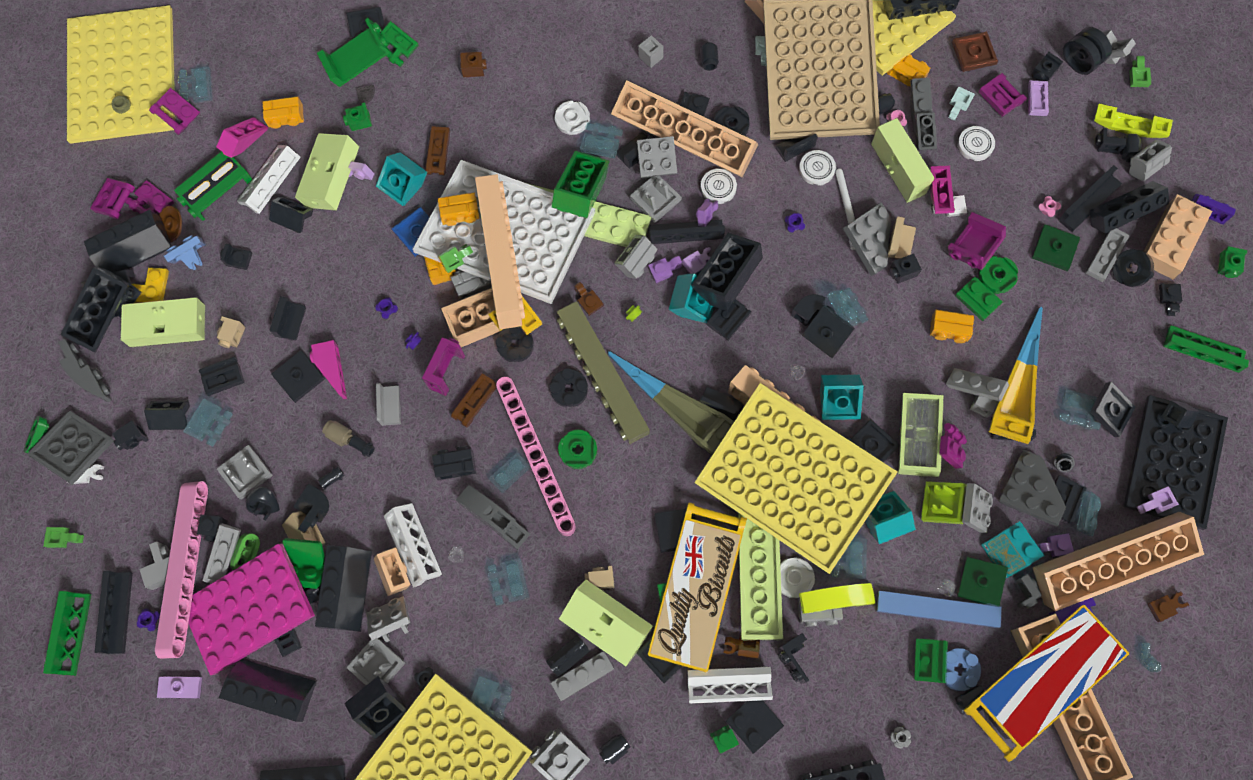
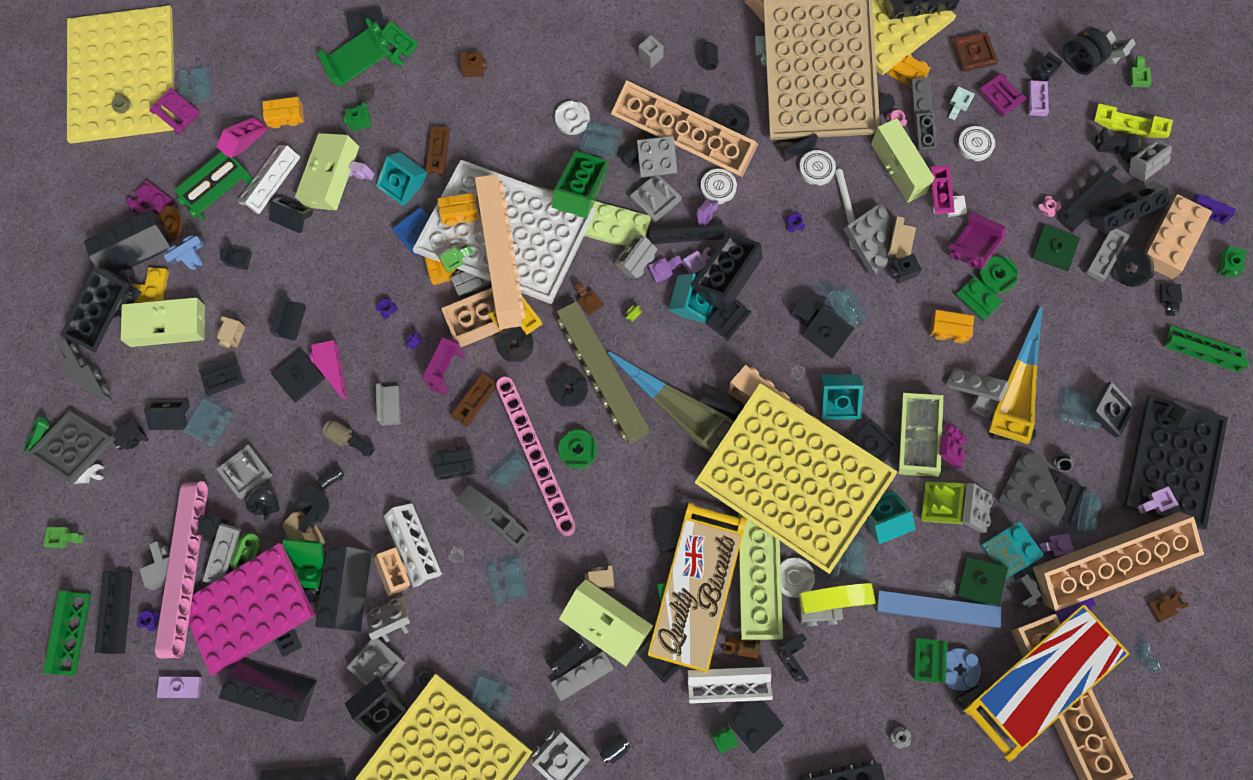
magenta plate [90,178,135,219] -> none

